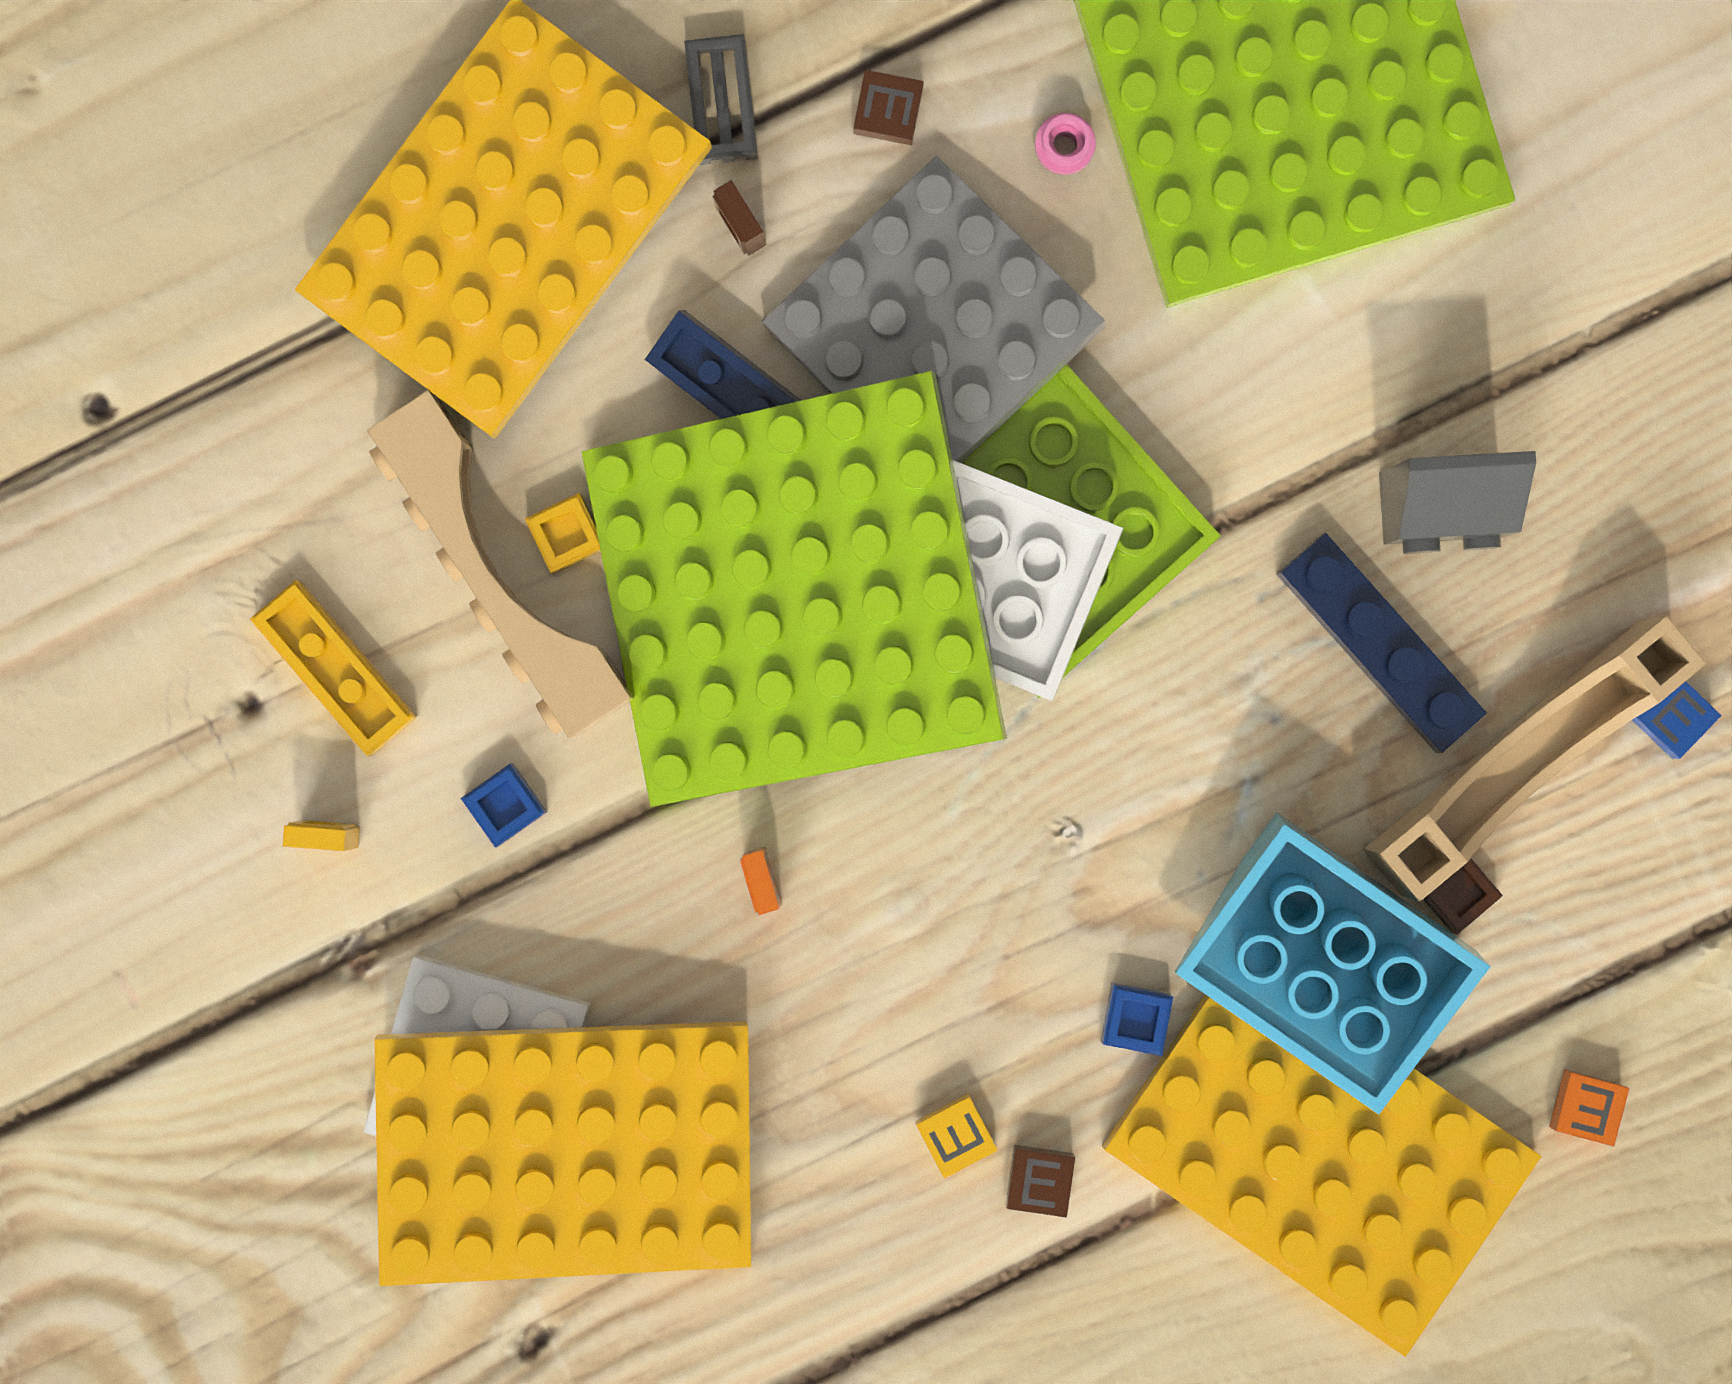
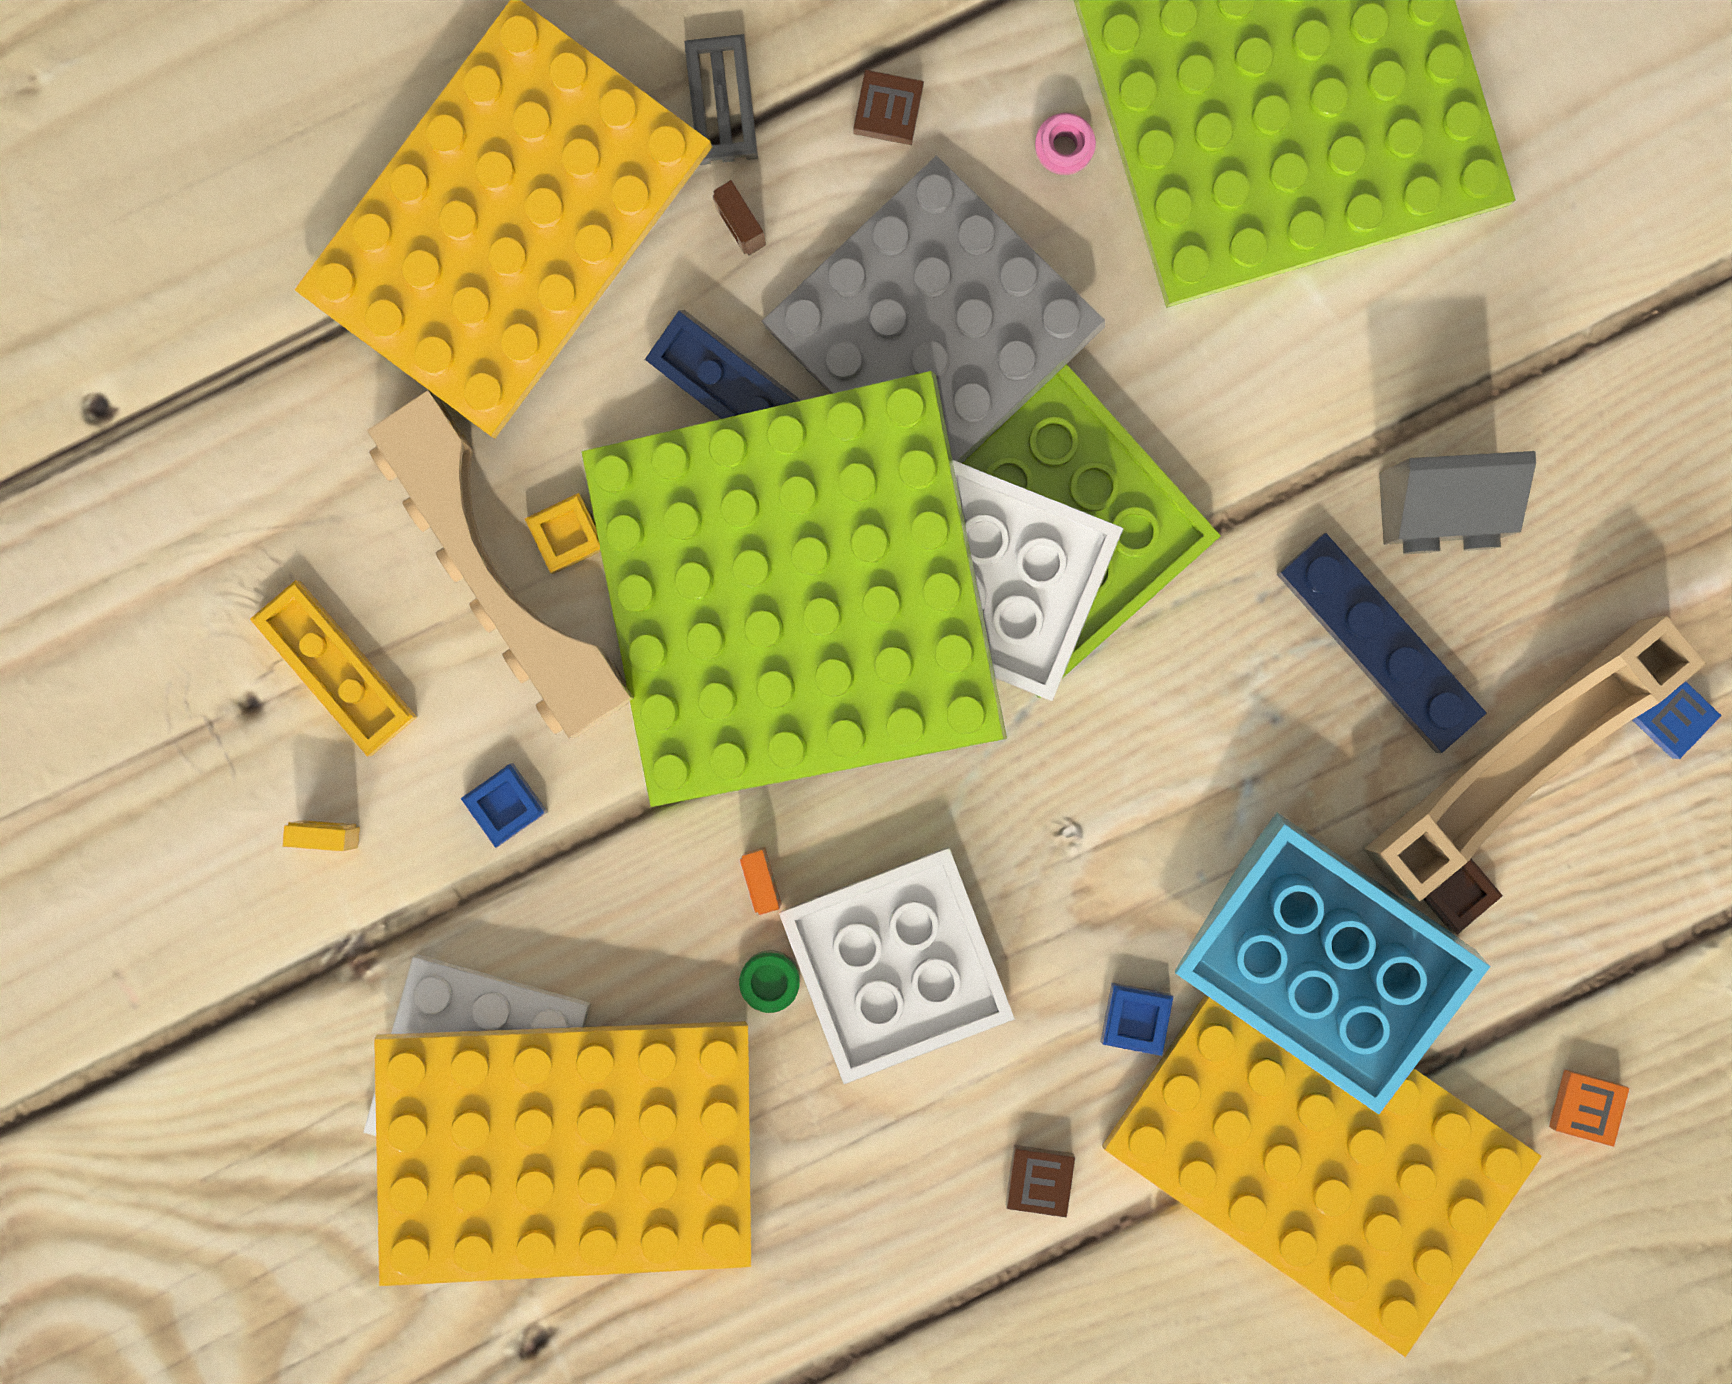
yellow tile [915,1093,998,1179] -> none
none -> green tile [739,950,800,1013]
none -> white plate [779,847,1015,1084]

